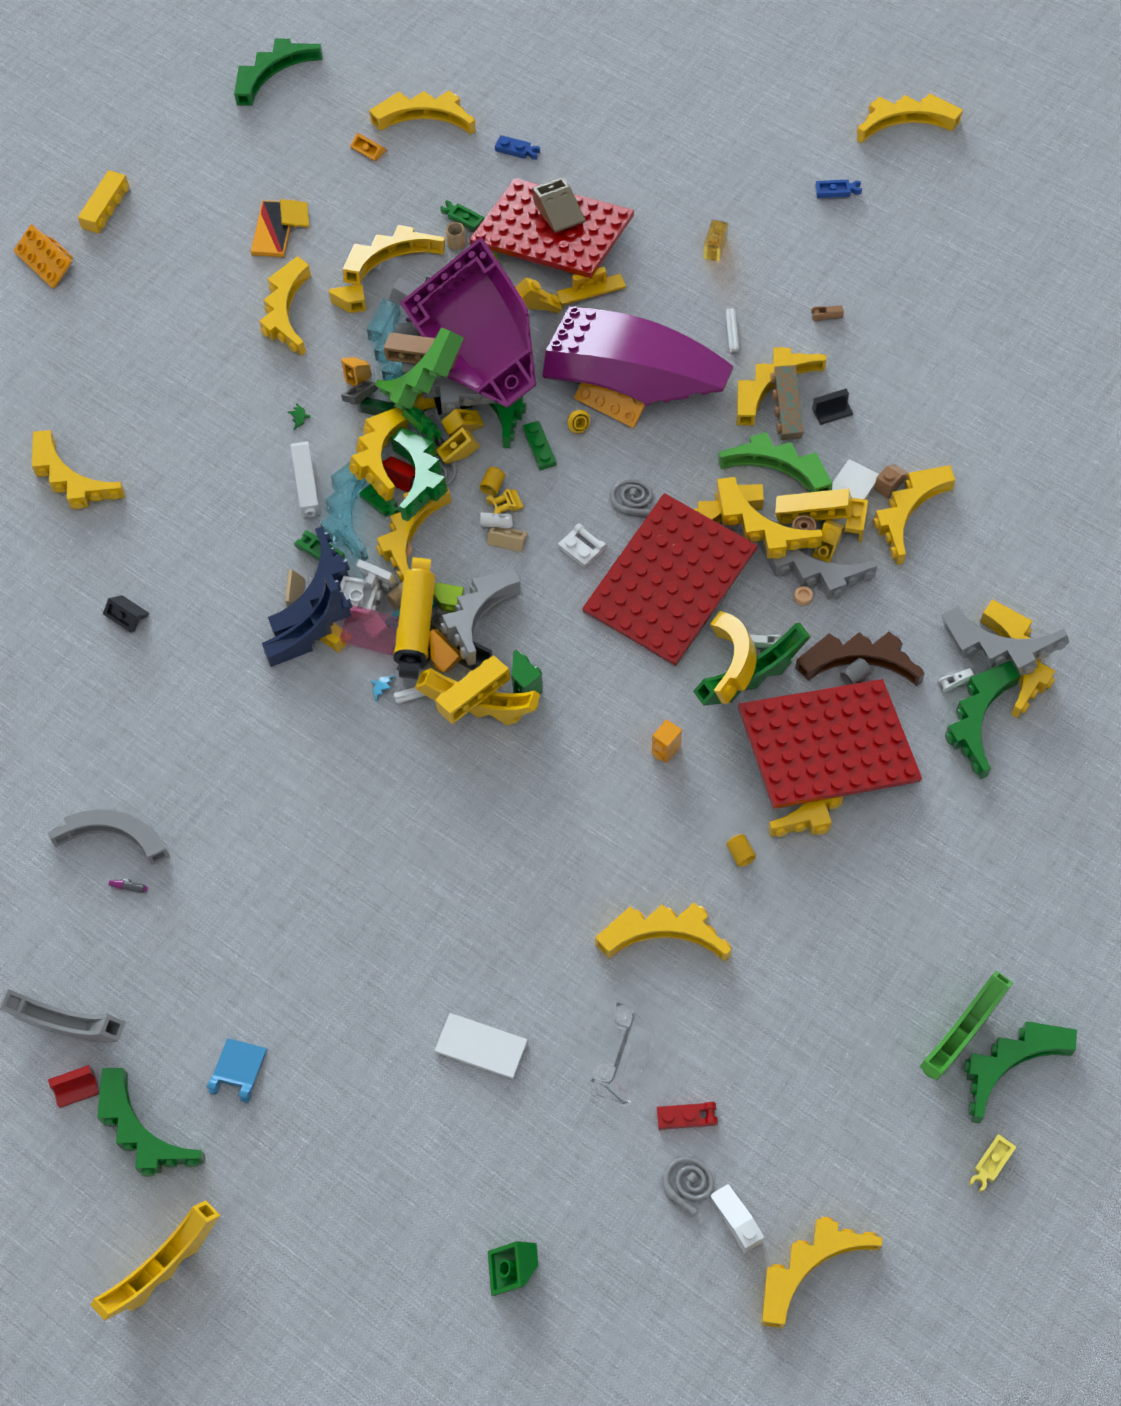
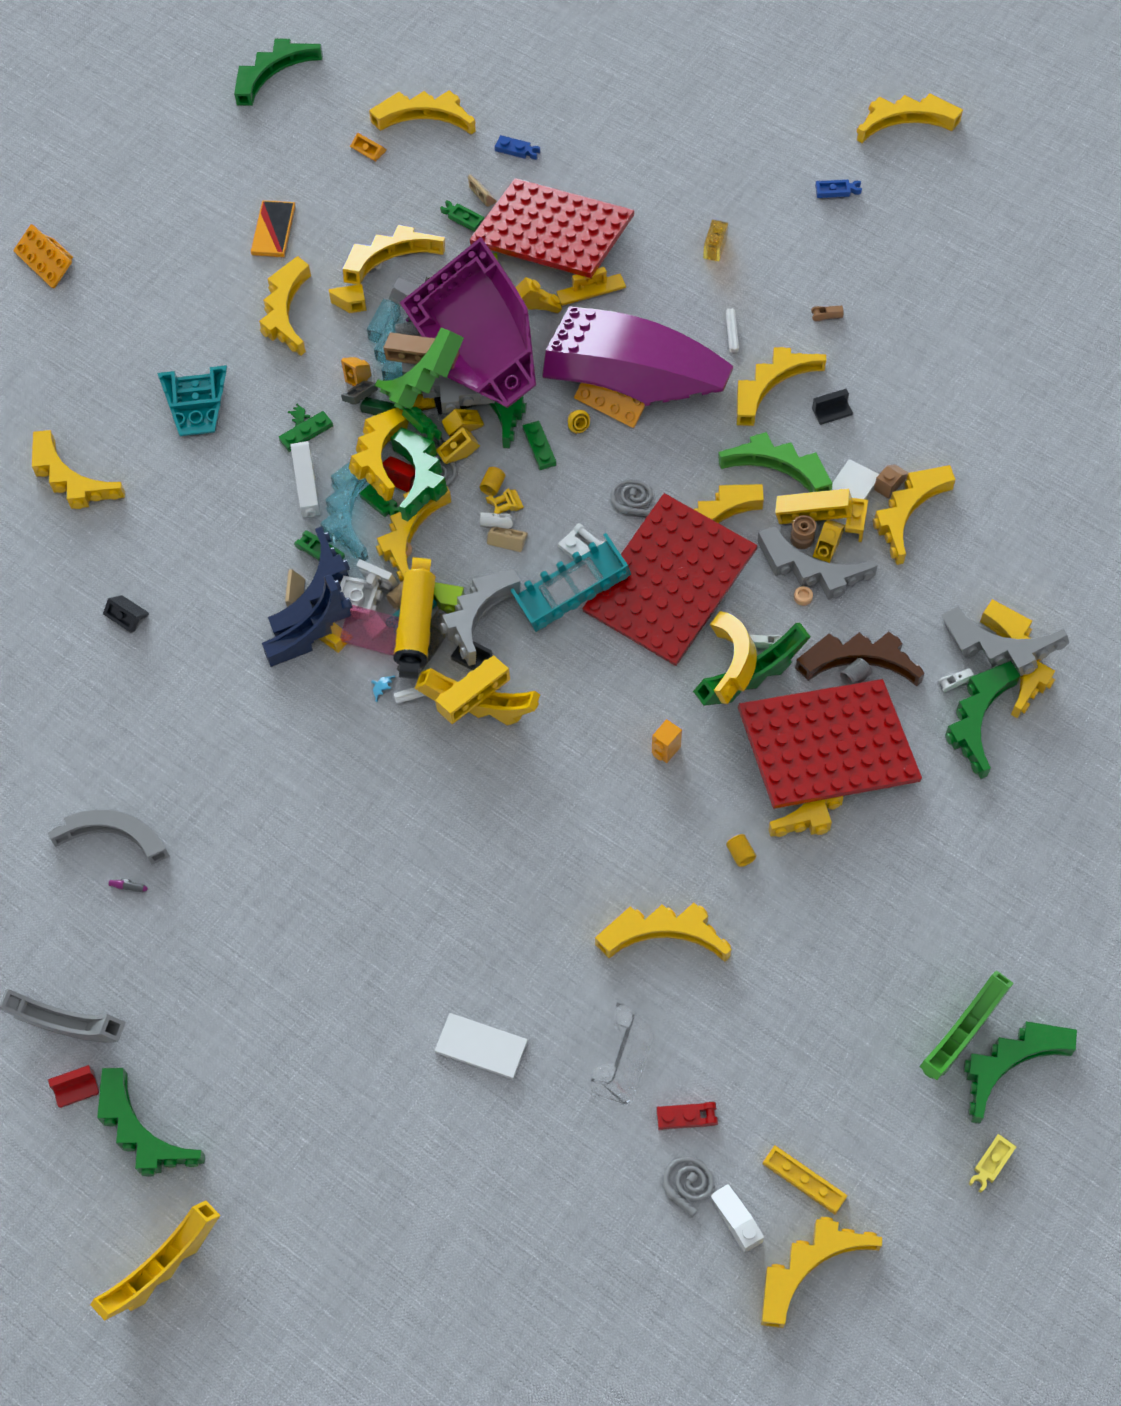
yellow brick [78,170,129,234] -> none
dark azure flag [207,1038,267,1103] -> none
yellow piece [280,199,309,228] -> none
light orange slope [430,629,462,672] -> none
tan piece [446,222,466,250] -> none
green slope [488,1241,539,1296] -> none
green slope [511,650,543,694] -> none
dark tan slope [532,177,586,233] -> none
yellow arch [716,477,823,559] -> none
medium nougat brick [770,365,804,440] -> none
none -> teal wedge [157,365,227,436]
none -> green plate [278,411,333,452]
none -> tan slope [468,175,497,207]
none -> teal window [510,533,632,632]
none -> yellow tile [762,1145,848,1215]

